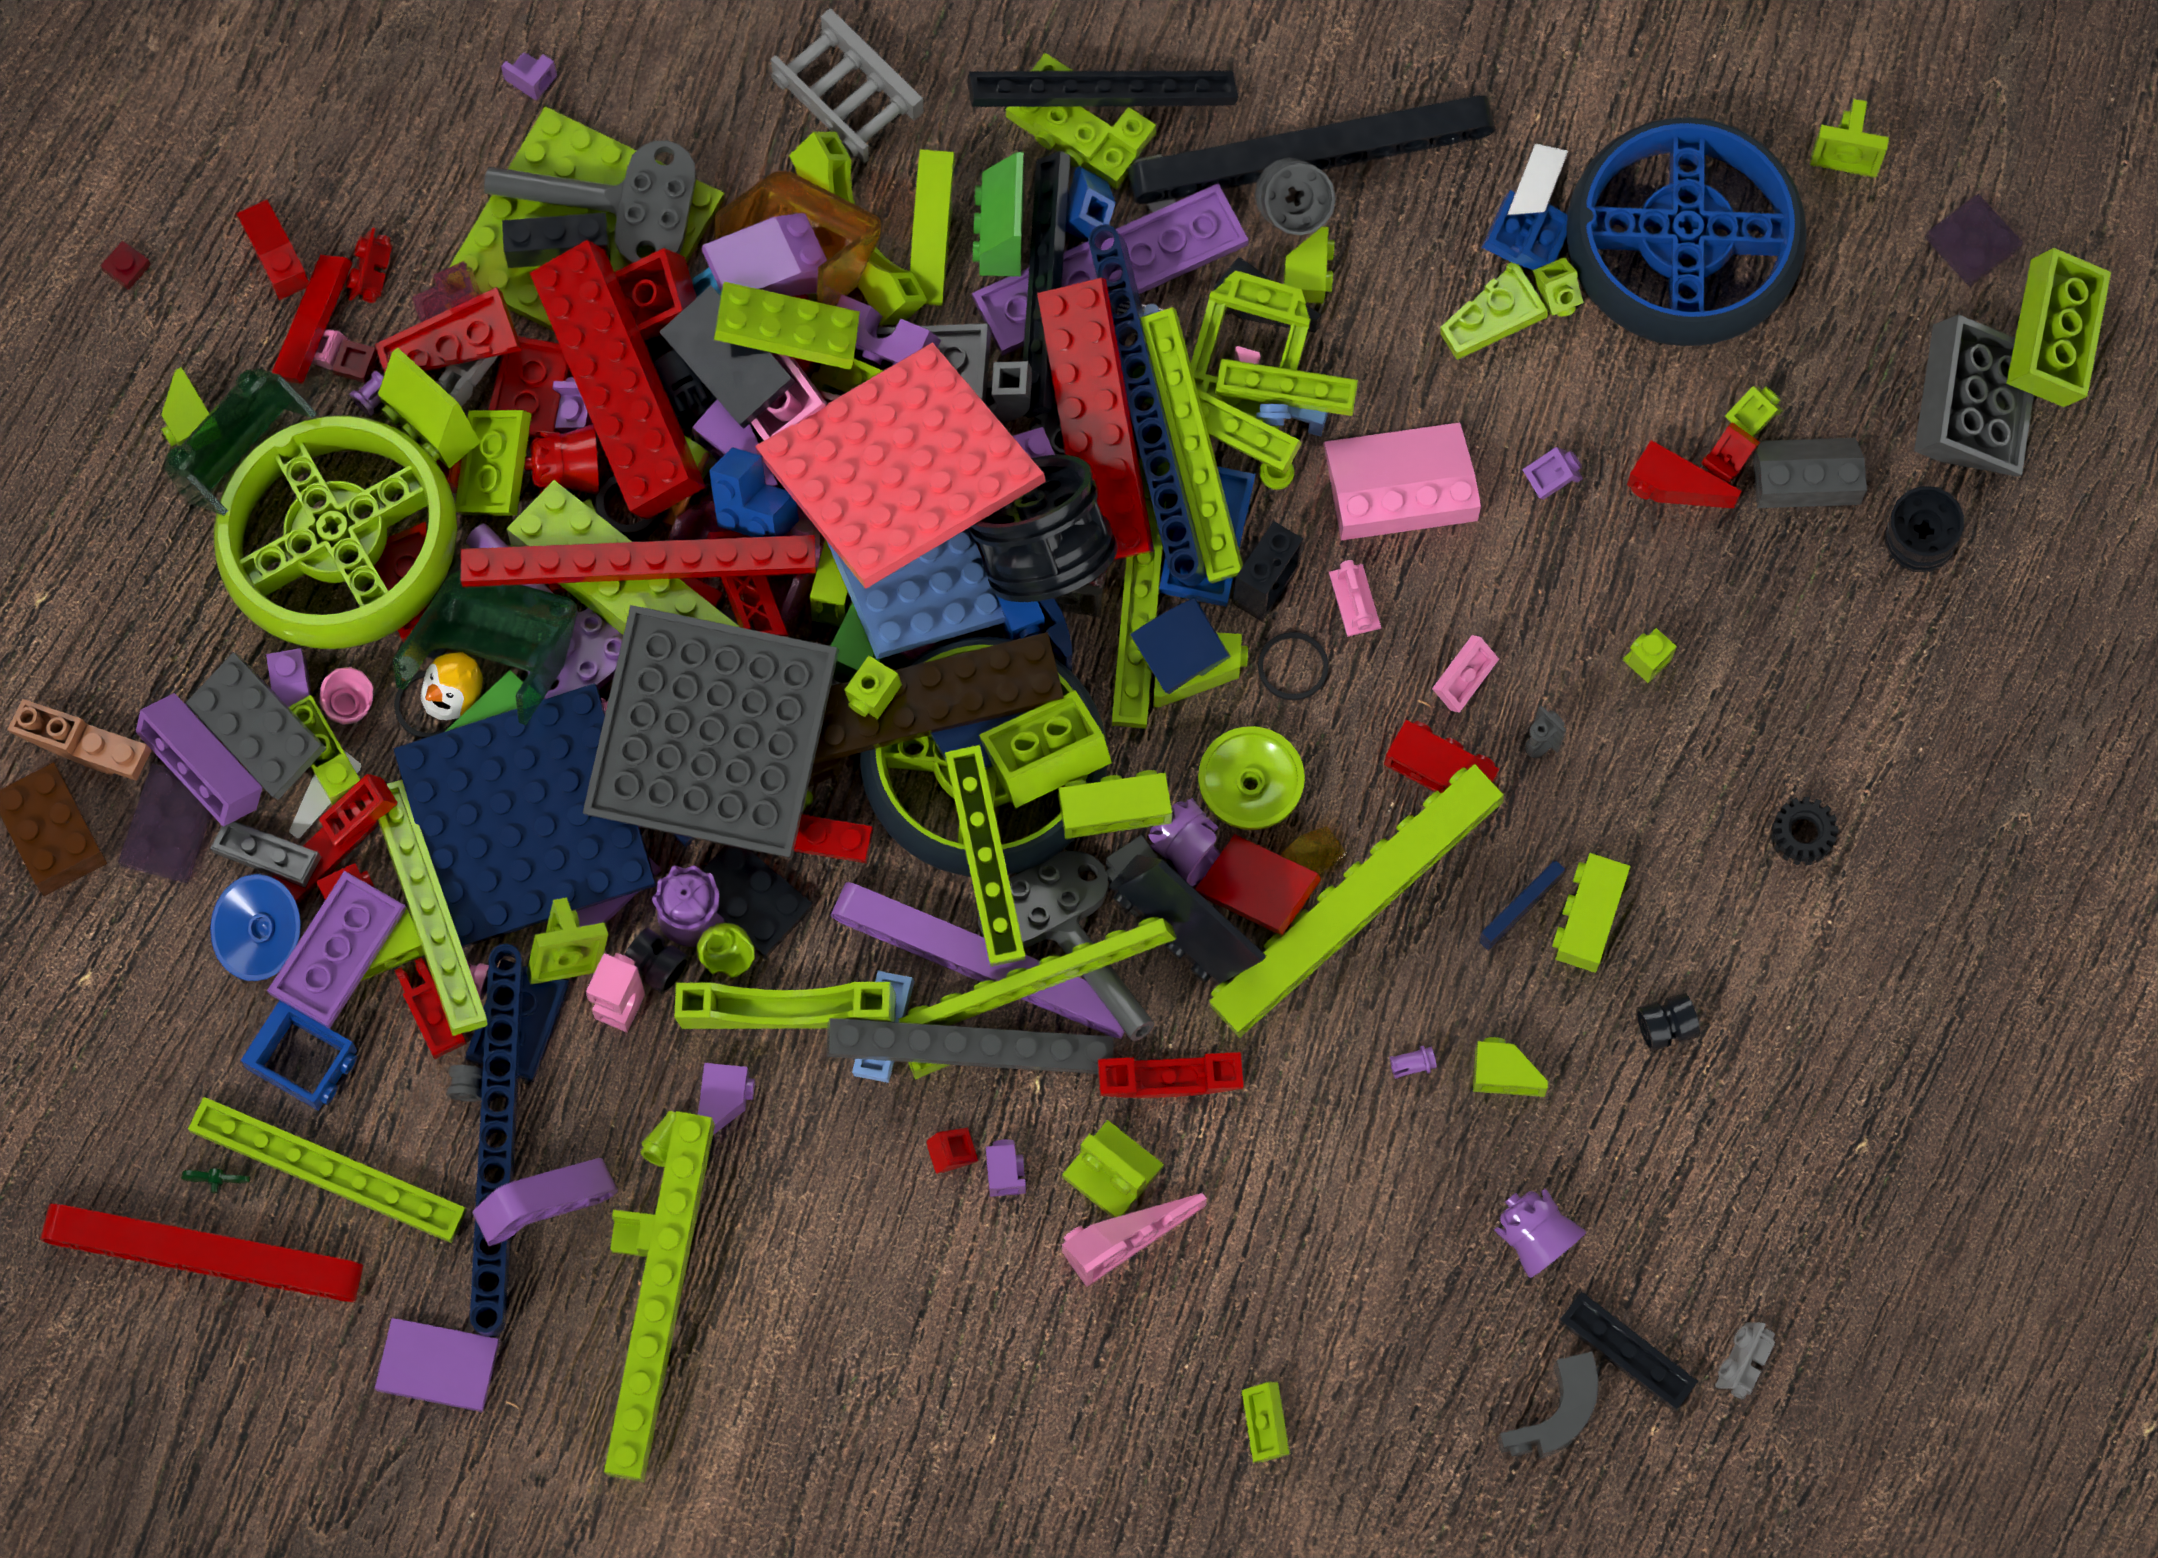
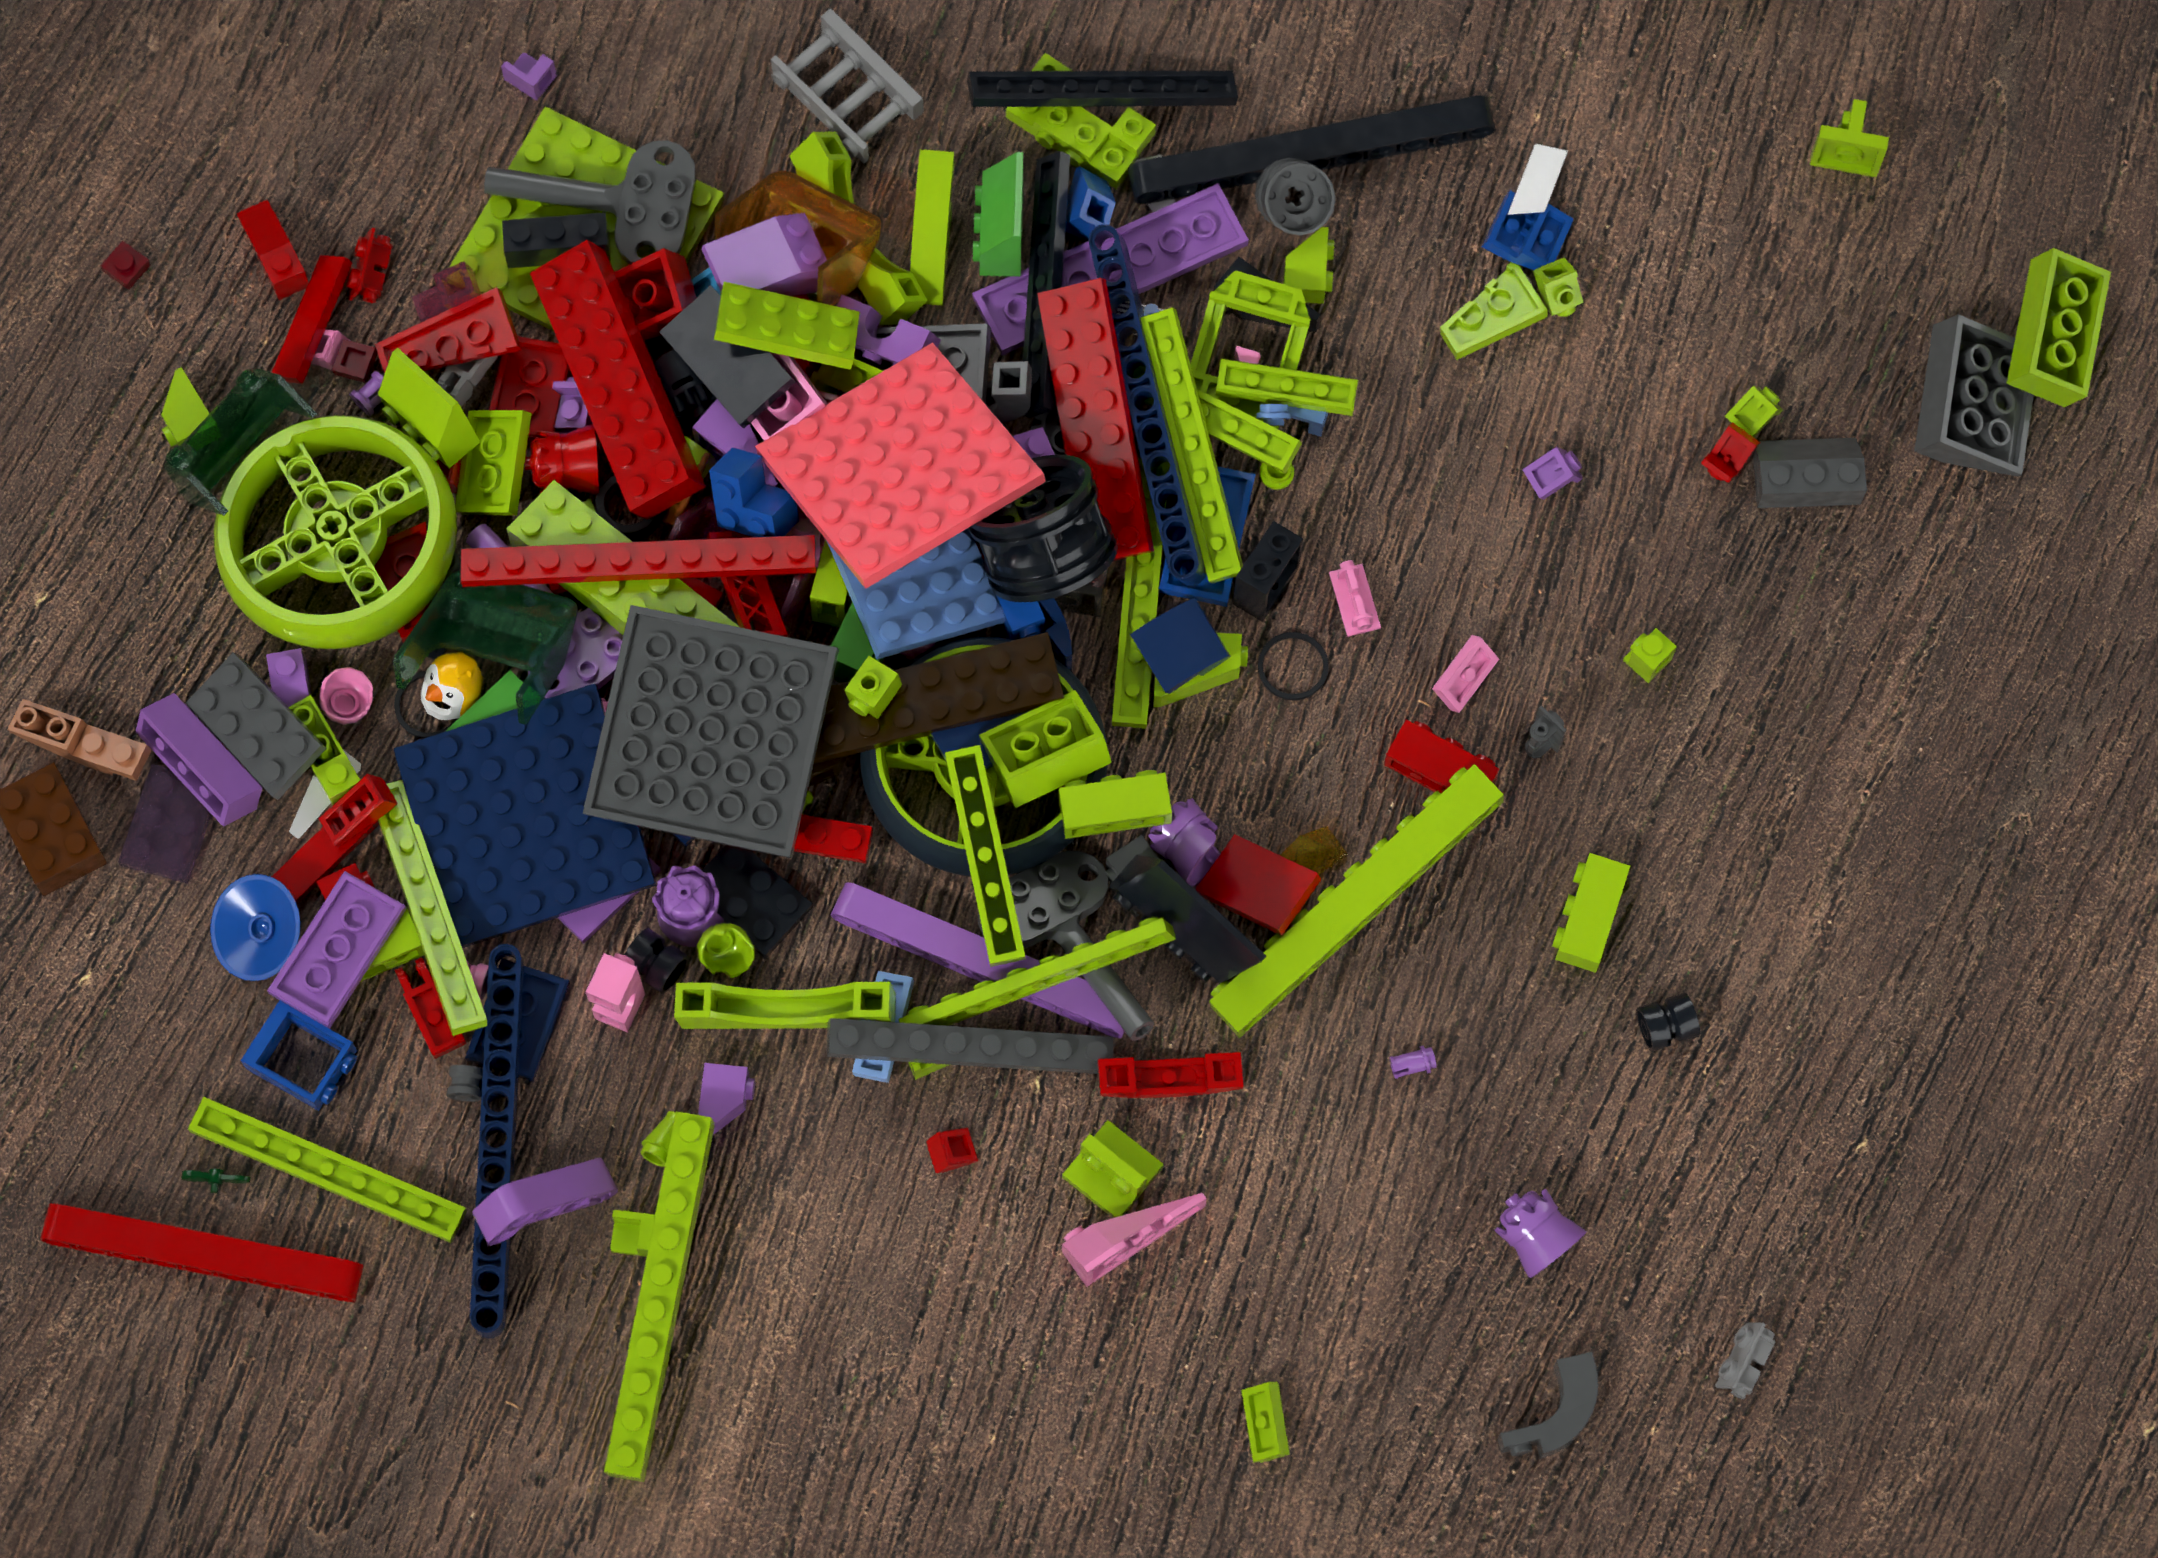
dark grey tile [210,821,321,888] -> none
medium lavender tile [375,1318,500,1412] -> none
lime bracket [527,897,608,985] -> none
medium lavender brick [986,1139,1026,1197] -> none
lime dish [1198,726,1305,830] -> none
bright pink slope [1324,423,1481,541] -> none
lime slope [1473,1037,1548,1097] -> none
dark blue tile [1479,861,1565,951] -> none
black plate [1558,1291,1699,1412] -> none
blue wheel [1567,117,1806,346] -> none
red slope [1627,440,1742,509] -> none
black tyre [1771,797,1838,866] -> none
black wheel [1885,486,1964,573] -> none
clear purple plate [1925,193,2023,287] -> none

